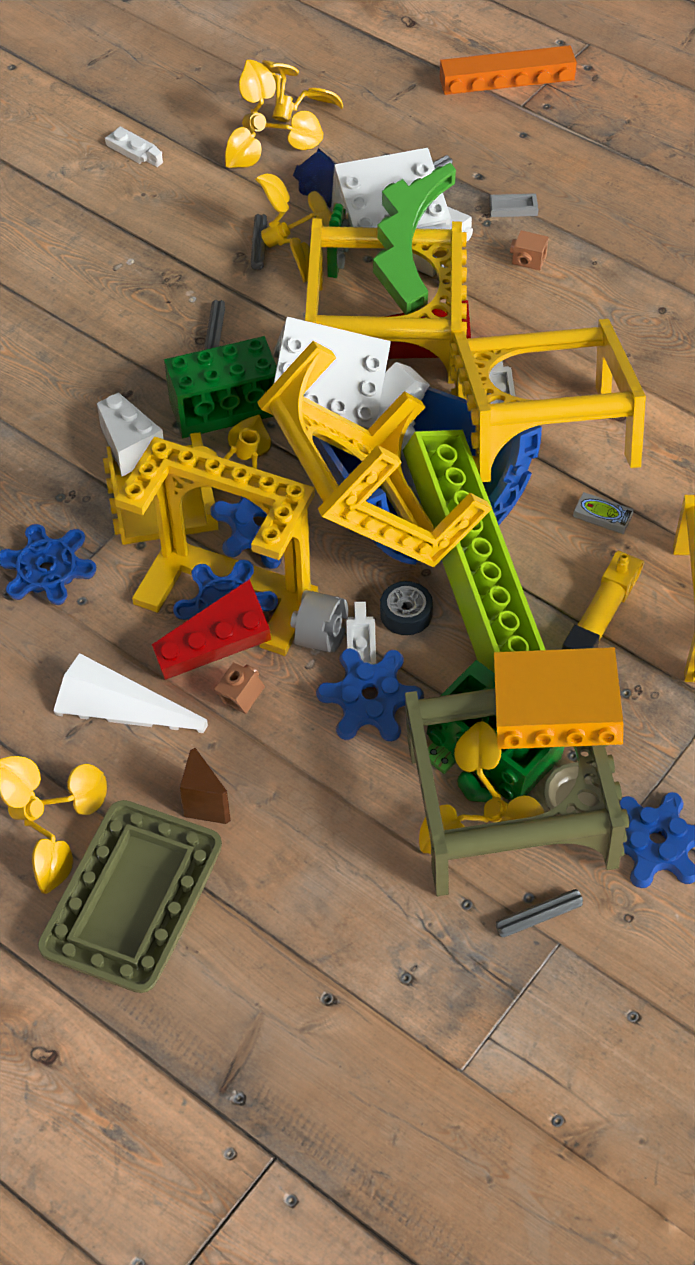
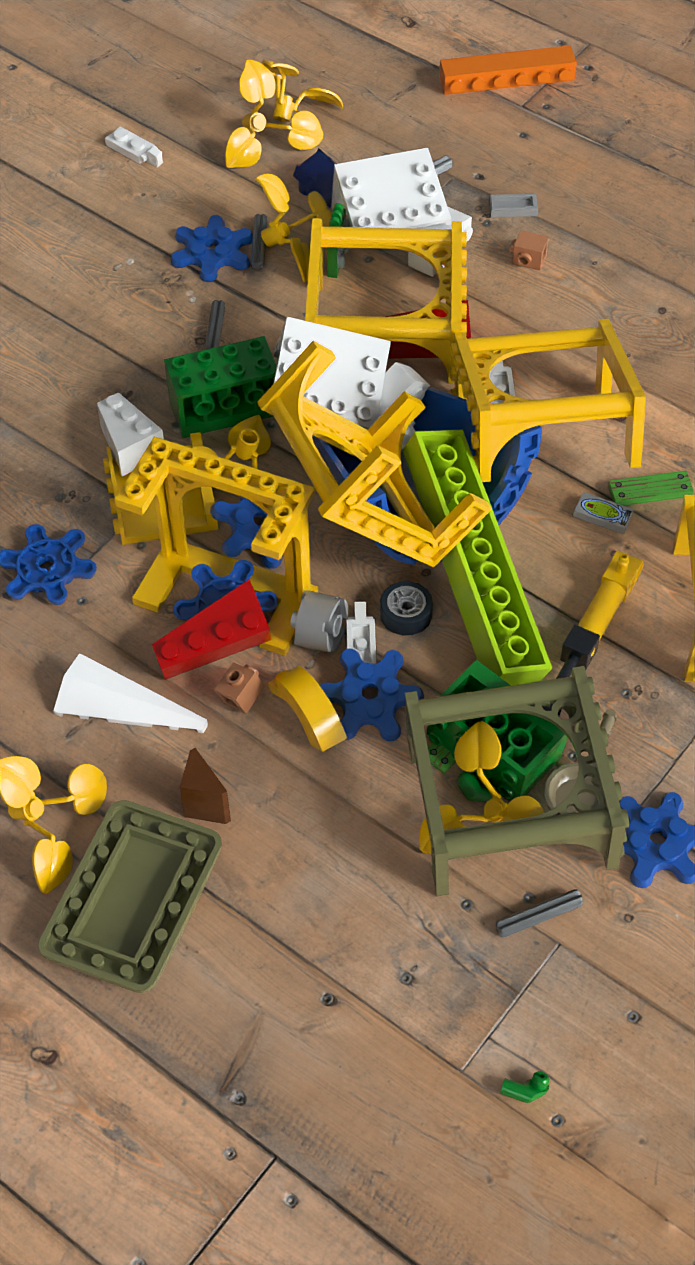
bright green arch [373,163,456,315] -> none
light orange panel [494,647,623,749] -> none
none -> blue plate [171,215,253,282]
none -> yellow arch [268,666,347,752]
none -> green arm [500,1071,550,1103]
none -> bright green tile [608,471,694,506]

